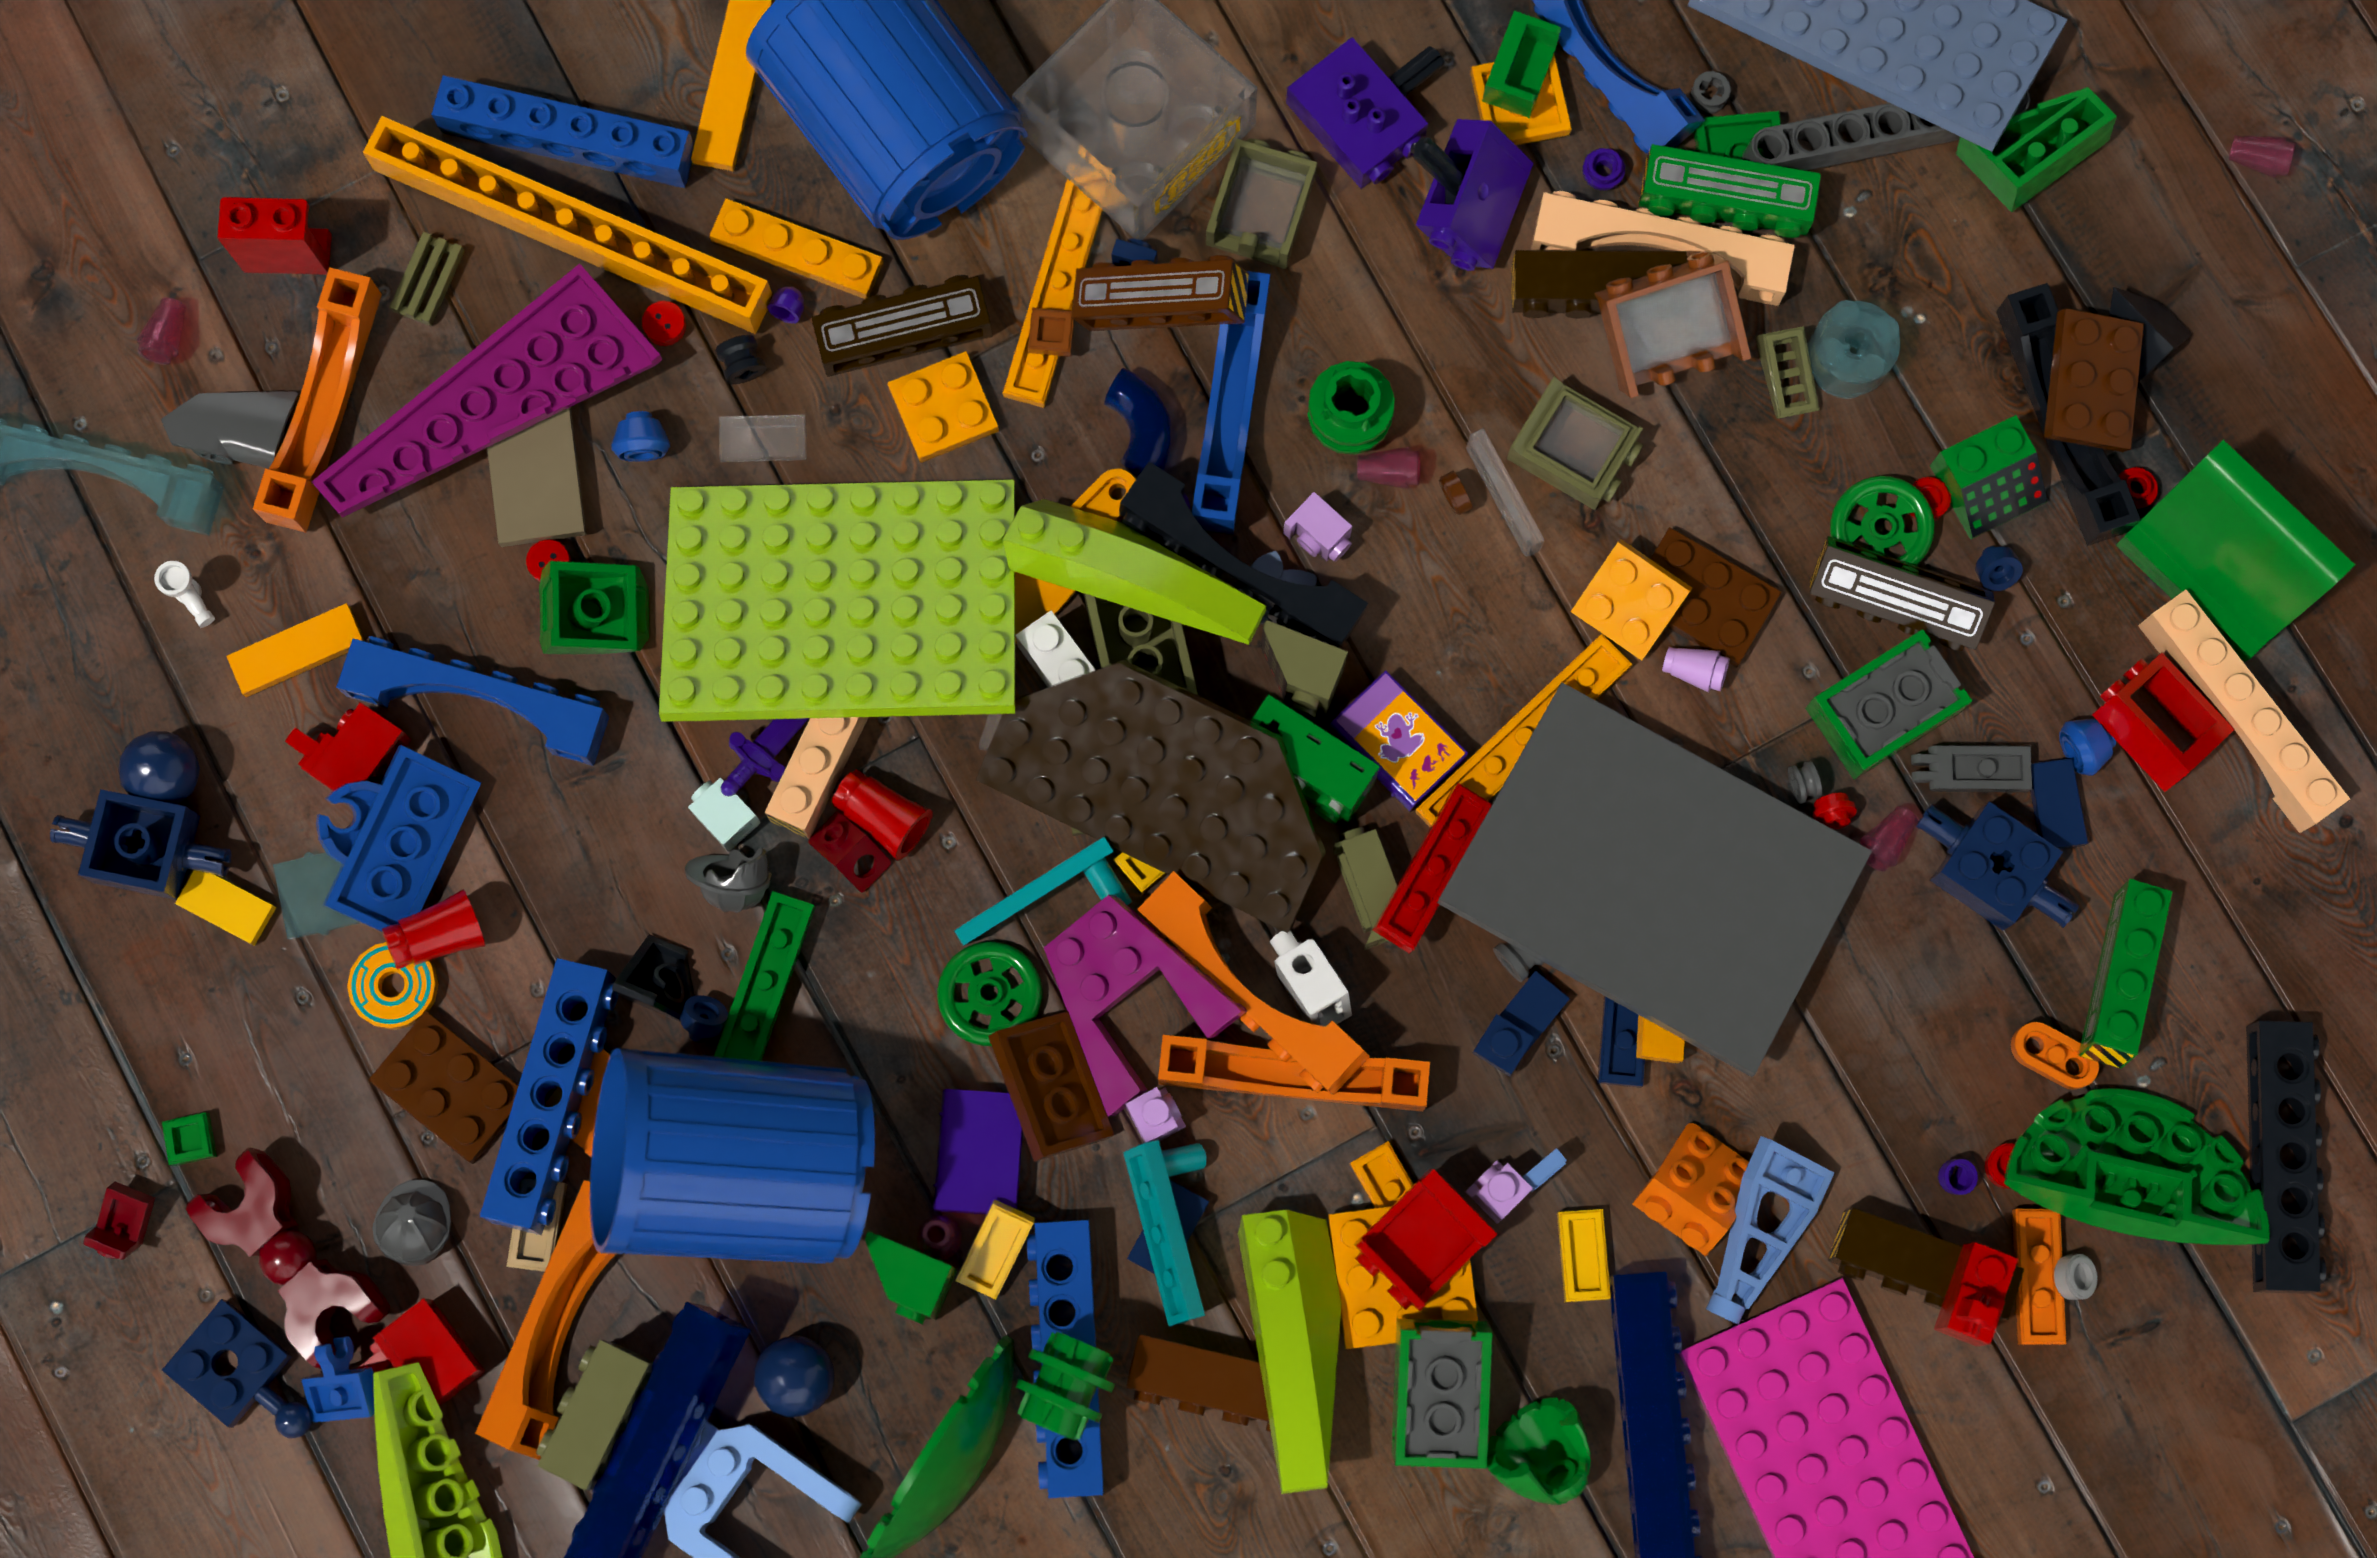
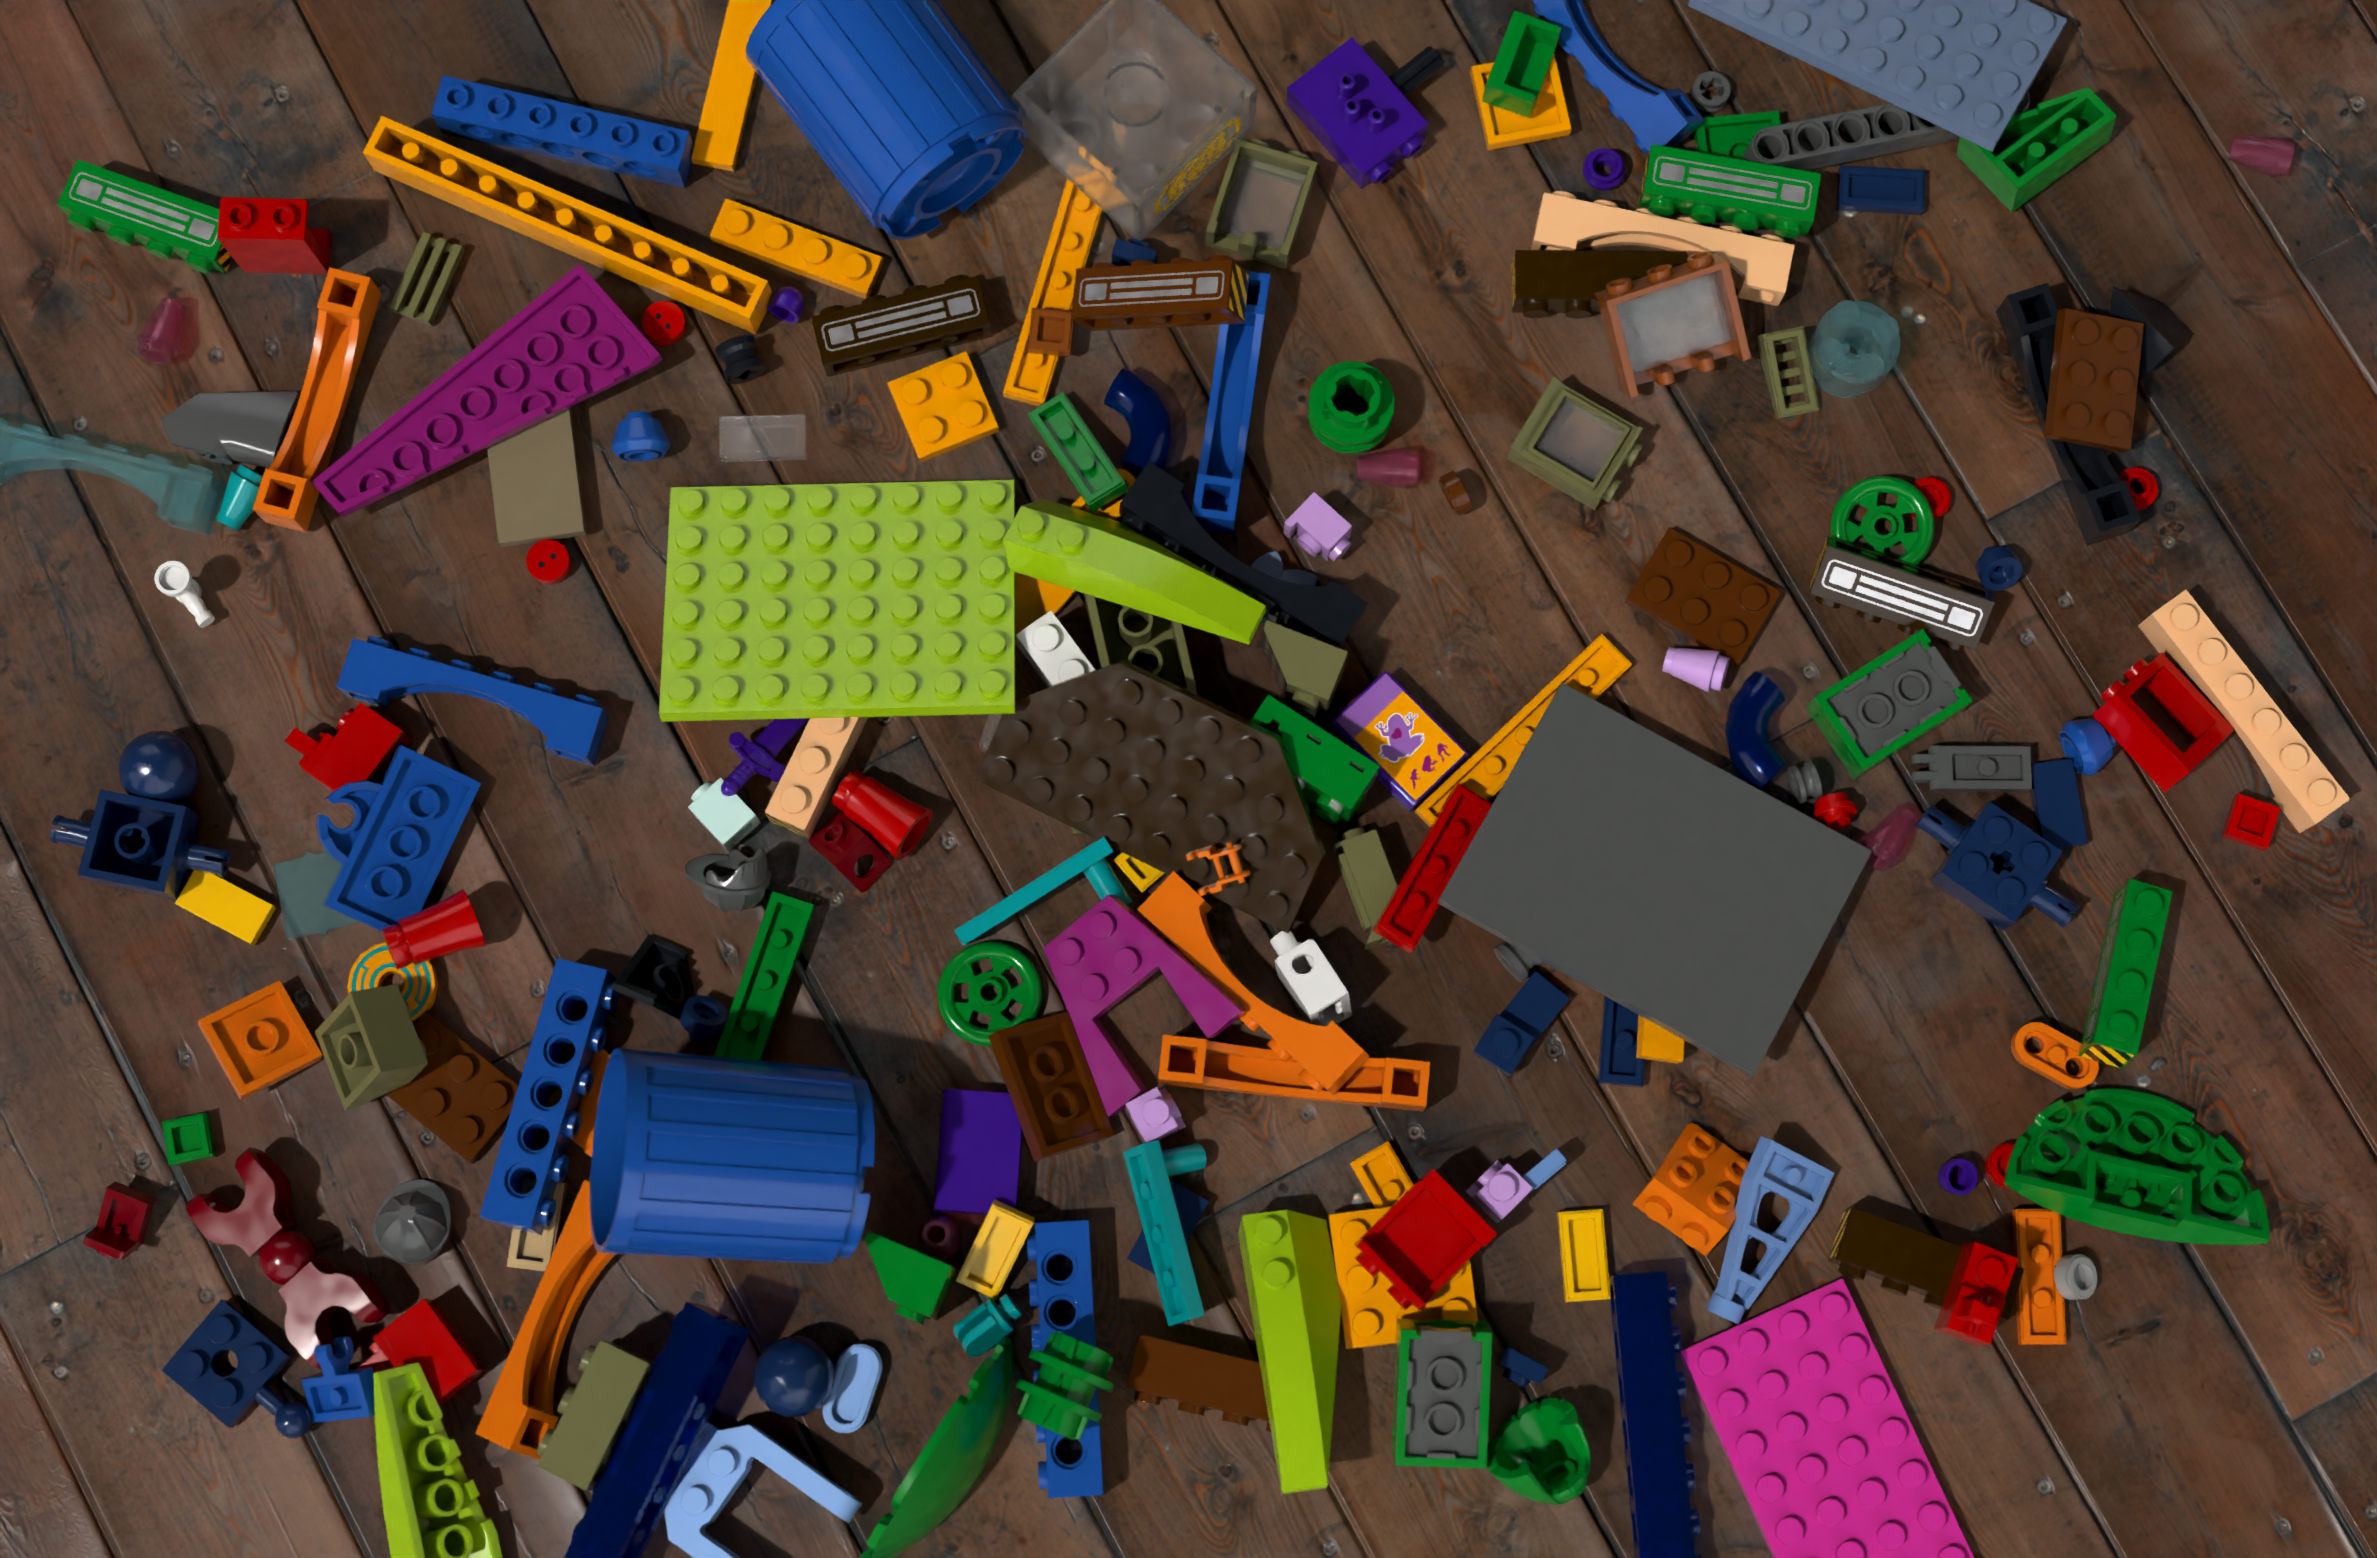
light orange tile [226,603,365,697] -> none
green slope [539,561,650,654] -> none
dark purple piece [1410,119,1534,271] -> none
clear tile [1466,428,1544,557] -> none
light orange plate [1571,539,1692,661] -> none
green slope [1930,415,2047,540] -> none
green panel [2116,440,2355,663] -> none
black brick [2246,1021,2326,1294] -> none
none -> green brick [57,159,232,274]
none -> orange hinge [198,980,323,1100]
none -> teal cone [215,464,263,531]
none -> olive slope [315,984,428,1111]
none -> light blue tile [823,1344,883,1433]
none -> teal arm [953,1293,1023,1357]
none -> green tile [1028,391,1129,513]
none -> orange piece [1185,841,1251,896]
none -> dark blue plate [1496,1347,1548,1389]
none -> clear blue cylinder [1724,671,1787,790]
none -> dark blue tile [1837,165,1925,215]
none -> red plate [2221,793,2280,851]

